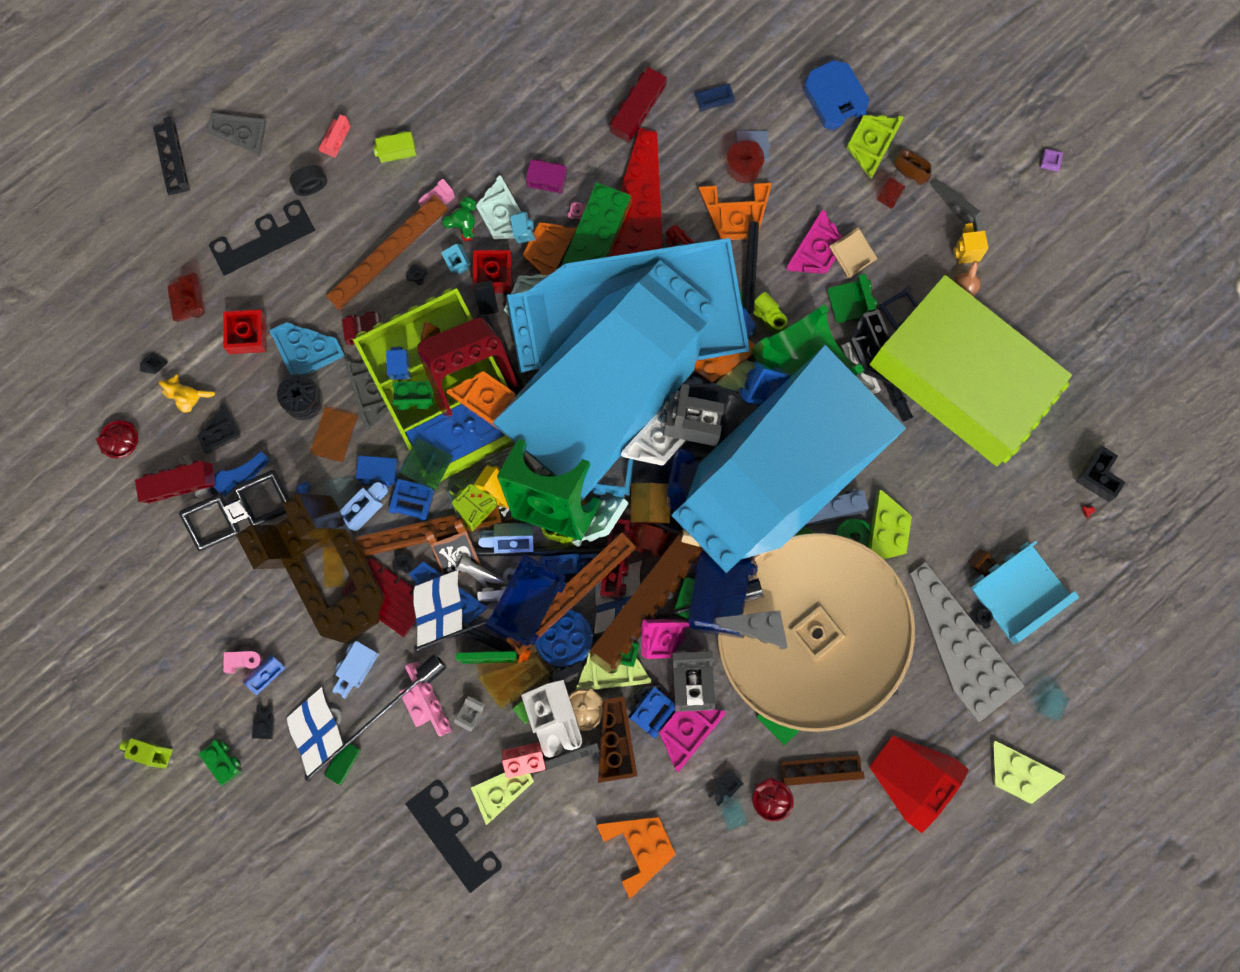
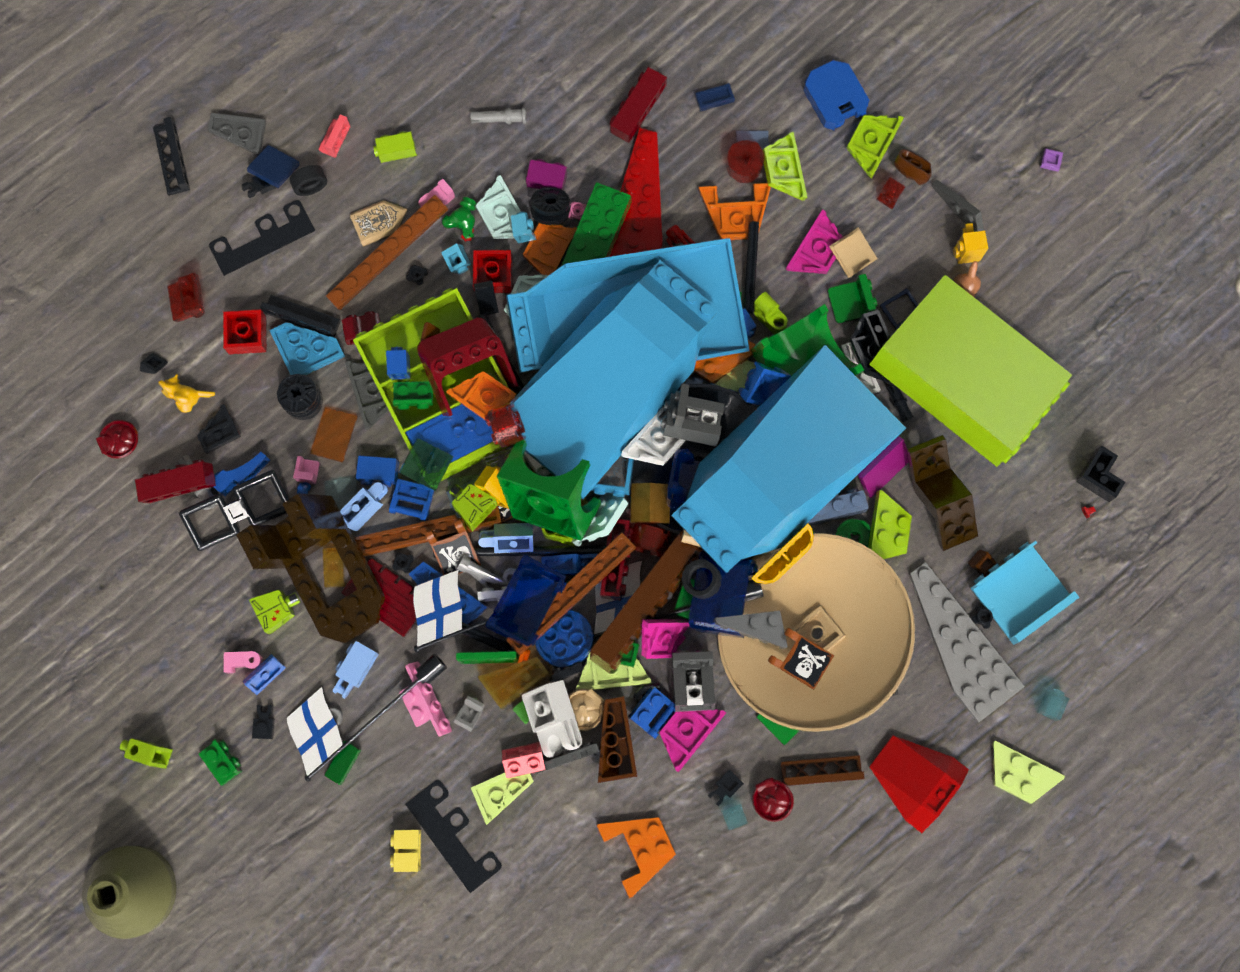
none -> olive cone [82,845,177,939]
none -> black plate [242,176,276,198]
none -> dark blue tile [247,145,299,189]
none -> lime torso [249,590,300,634]
none -> black fence [260,295,341,337]
none -> bright pink panel [293,456,320,484]
none -> tan tile [349,200,408,247]
none -> light yellow piece [390,830,421,872]
none -> light grey pin [471,107,527,124]
none -> clear red brick [484,402,526,448]
none -> black wheel [531,187,570,226]
none -> black tyre [682,559,722,599]
none -> yellow brick [751,523,814,584]
none -> lime wing [761,132,808,201]
none -> flag [768,628,835,690]
none -> magenta tile [858,436,909,498]
none -> dark brown bracket [907,435,978,551]

